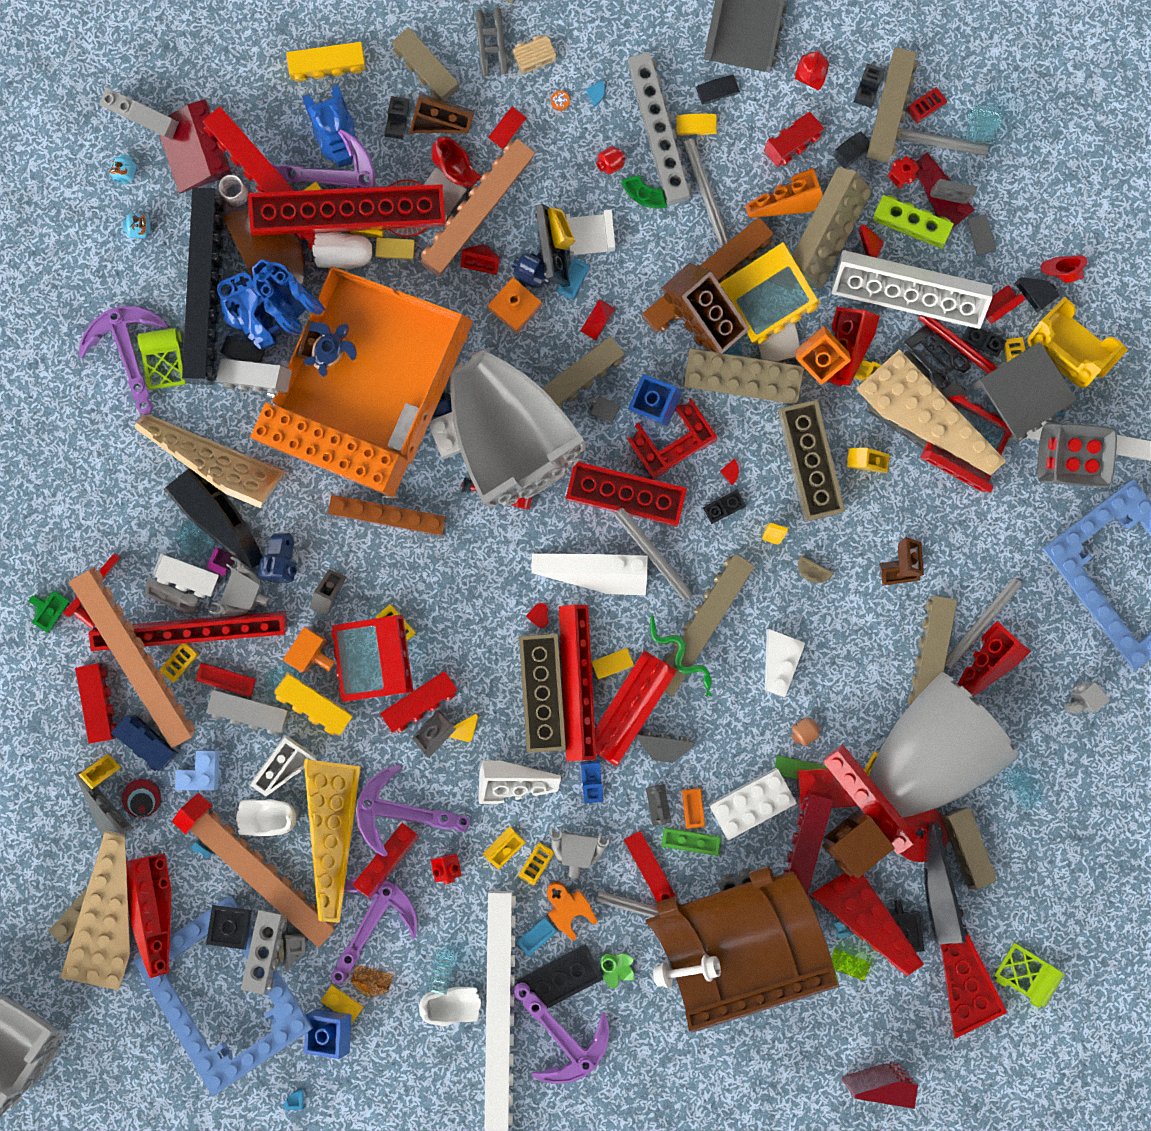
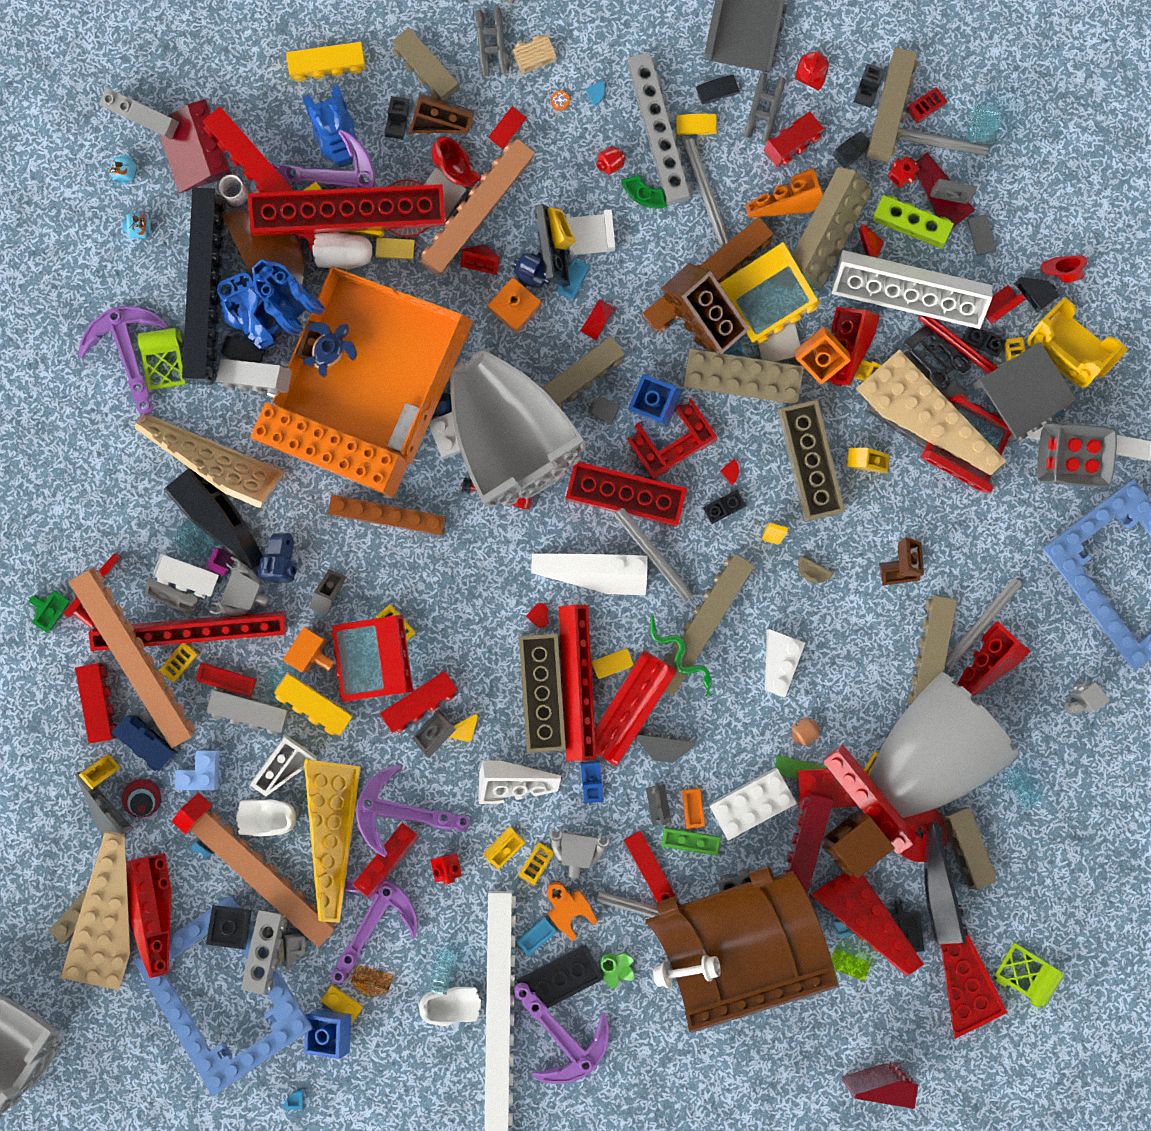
none -> dark grey piece [743,72,785,142]

